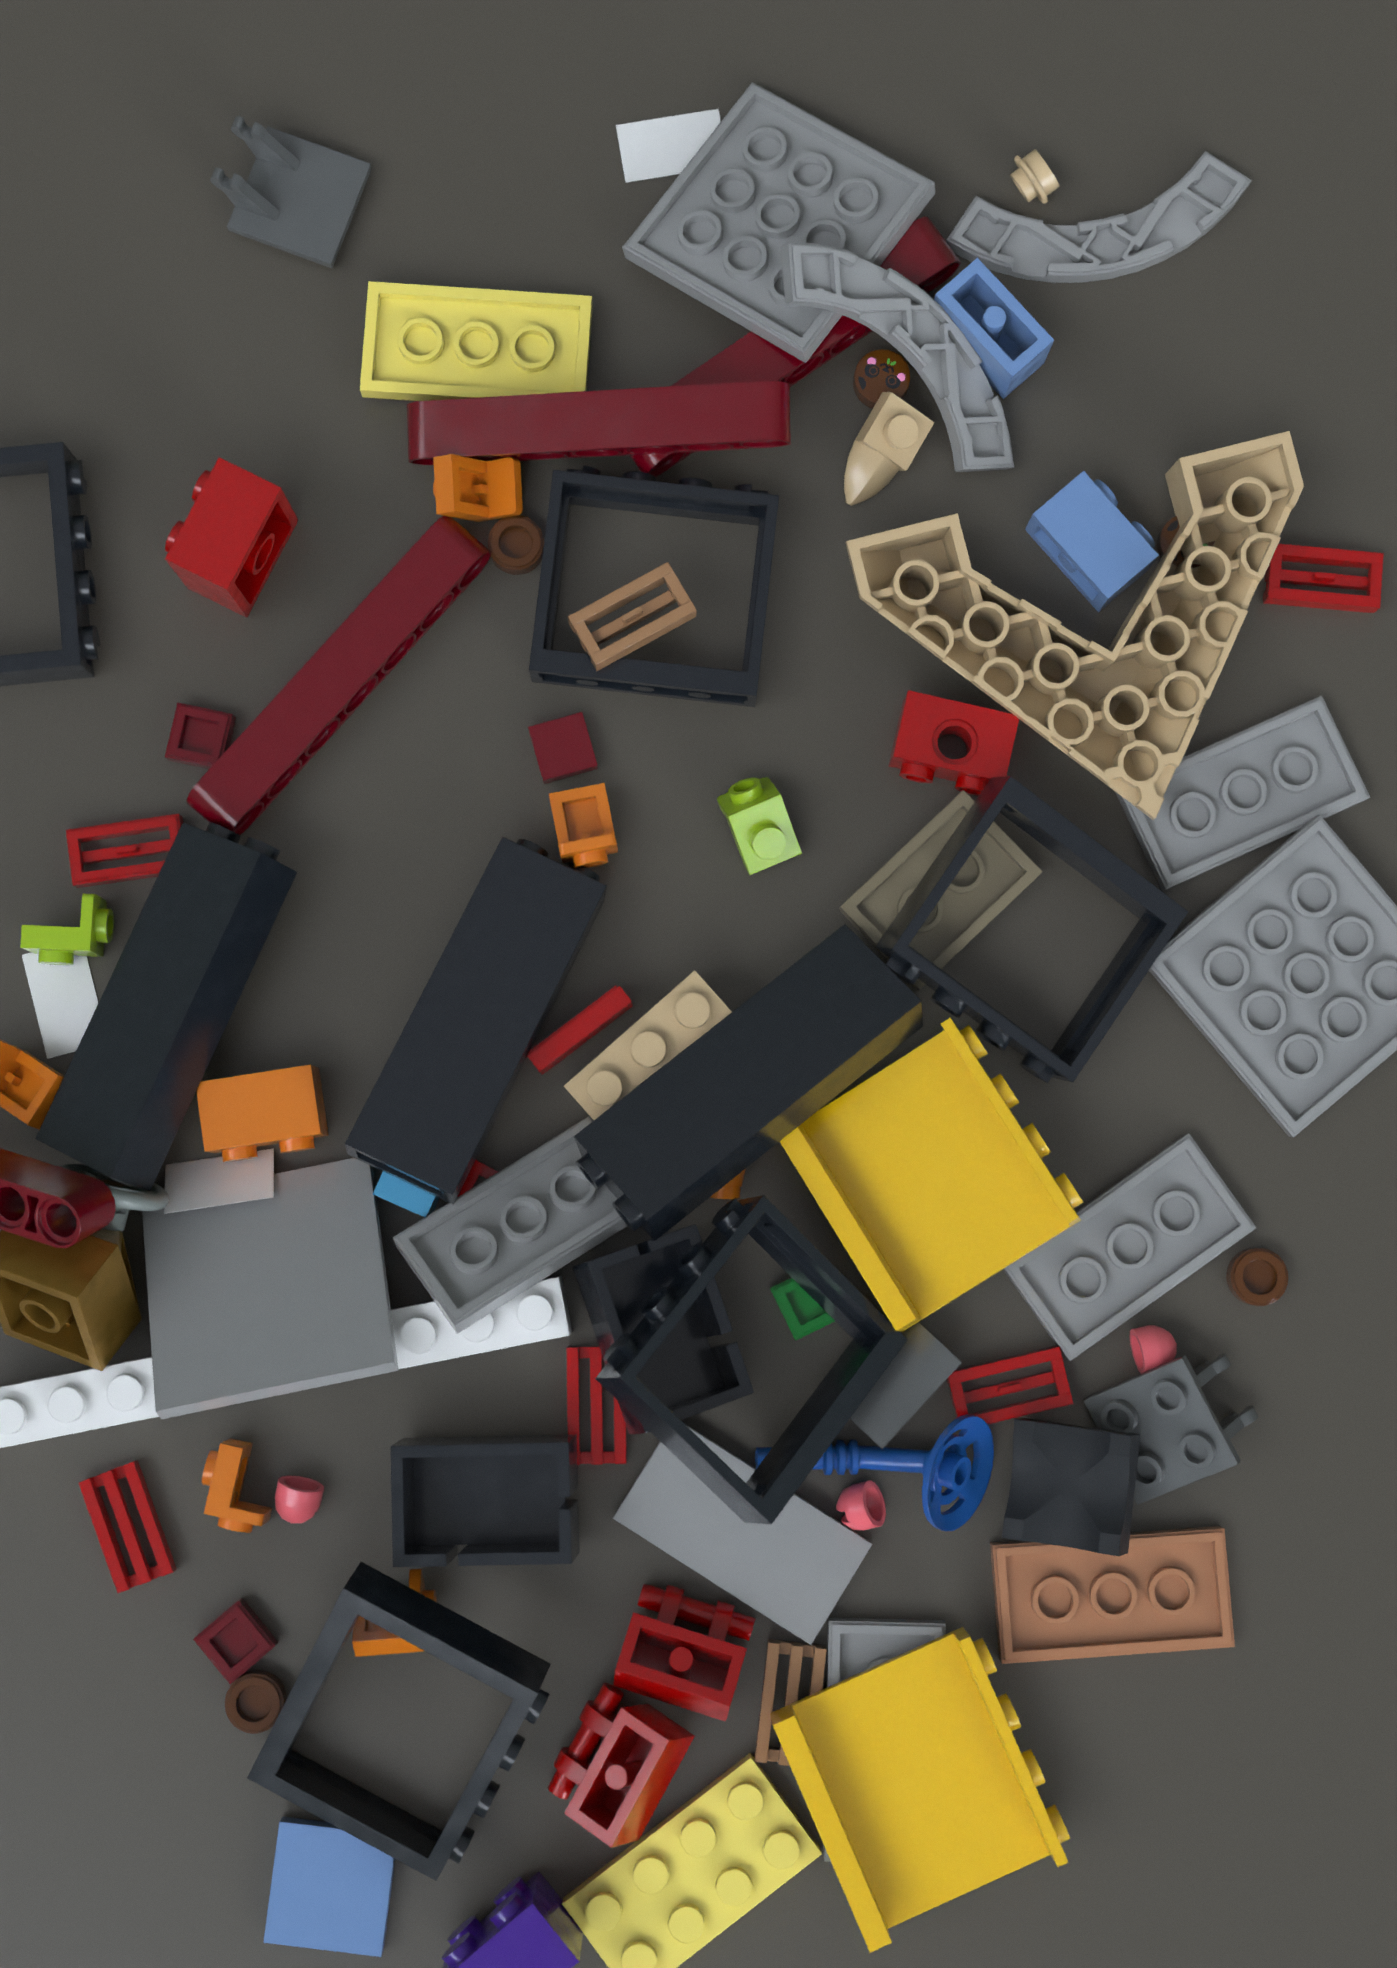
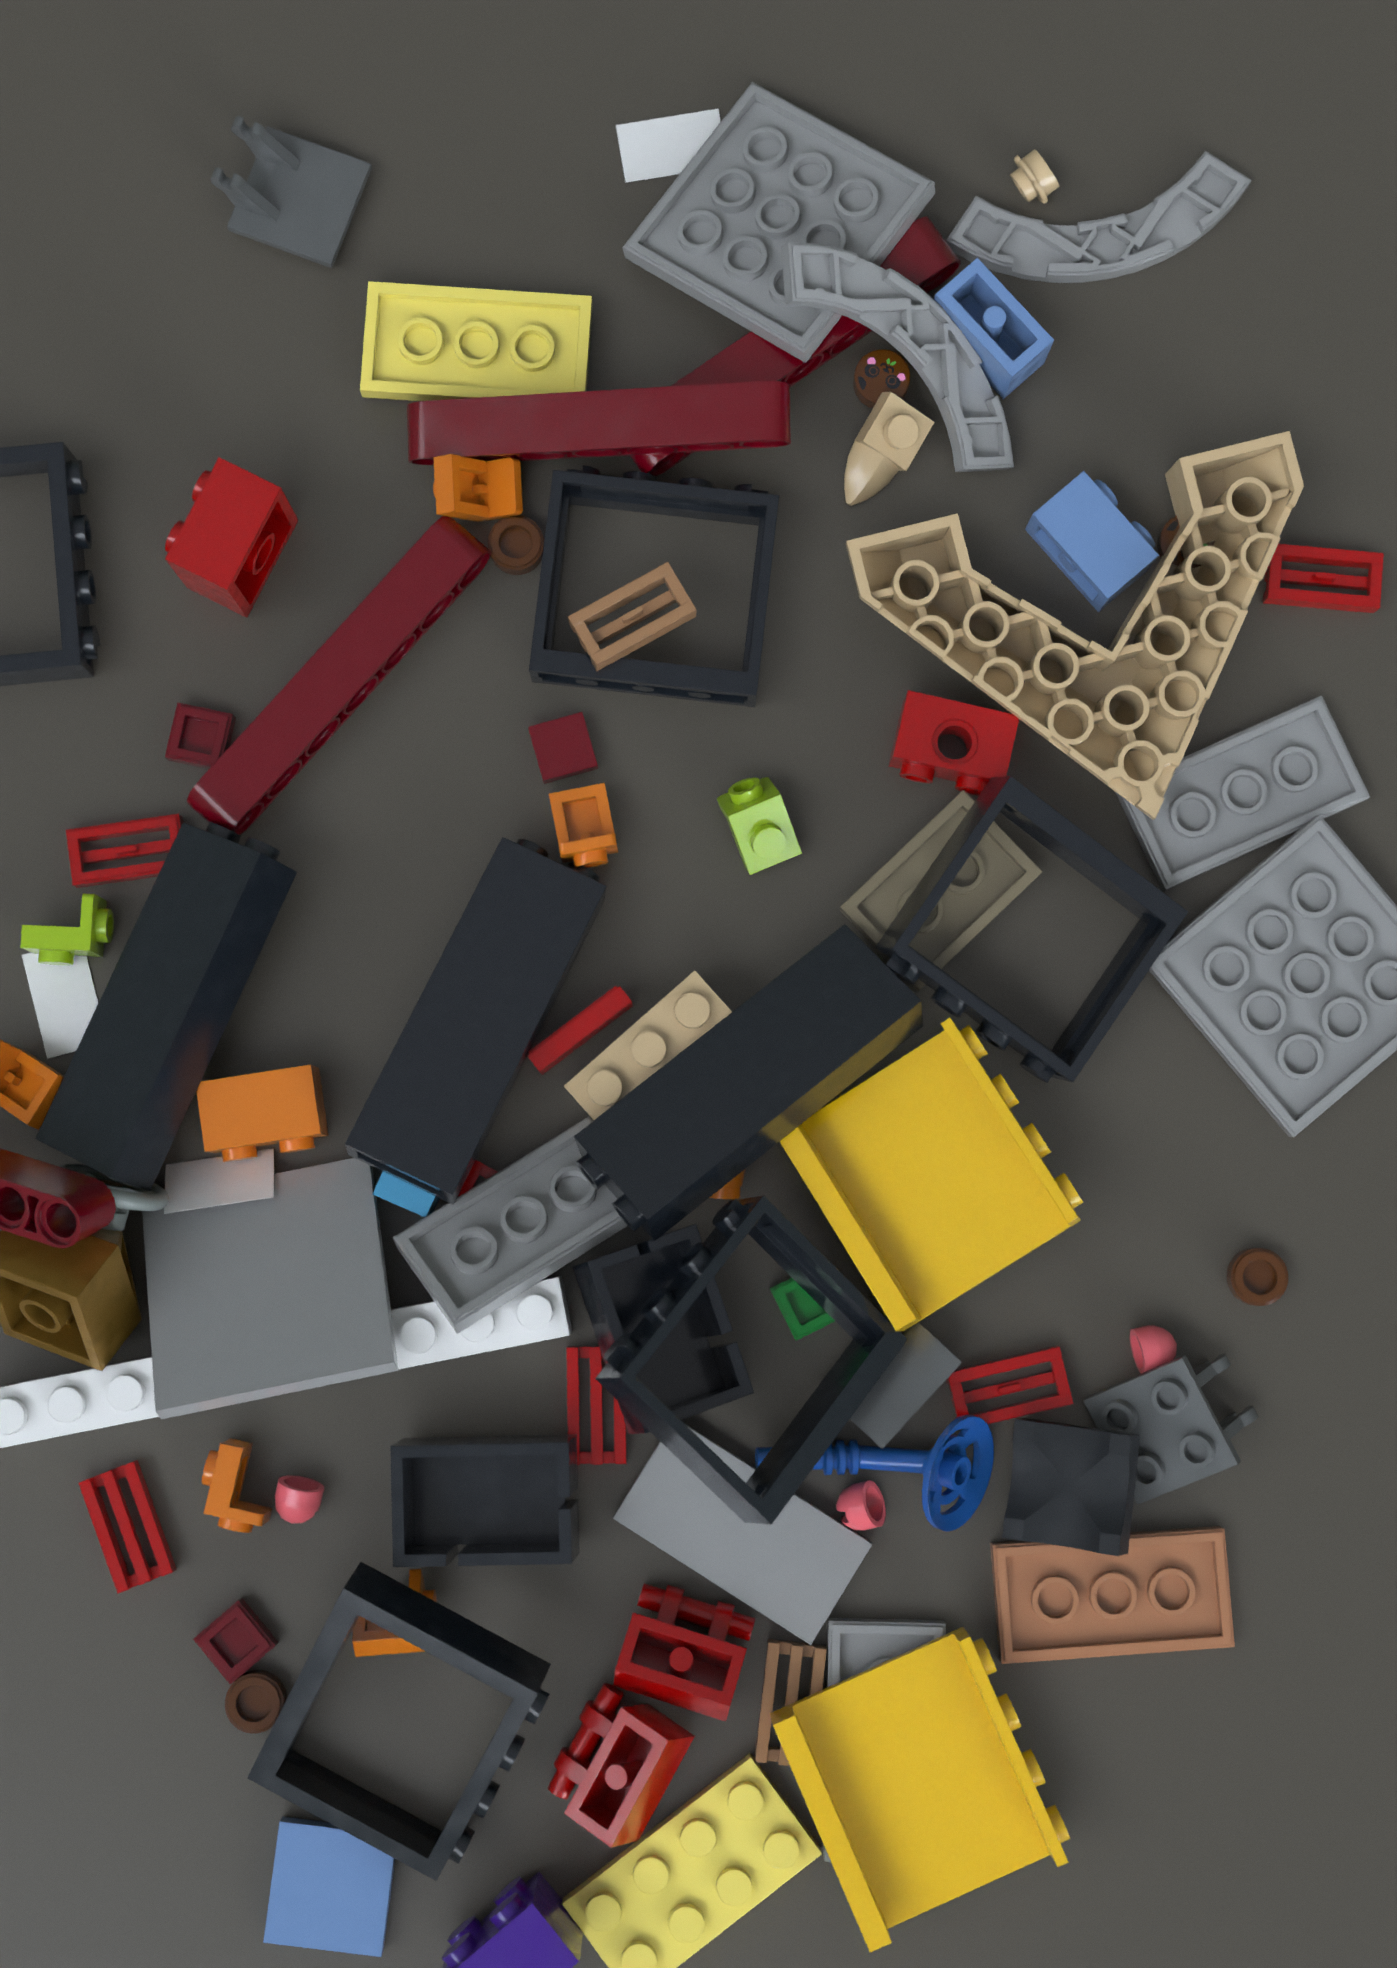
light grey tile [1003,1133,1256,1361] -> none

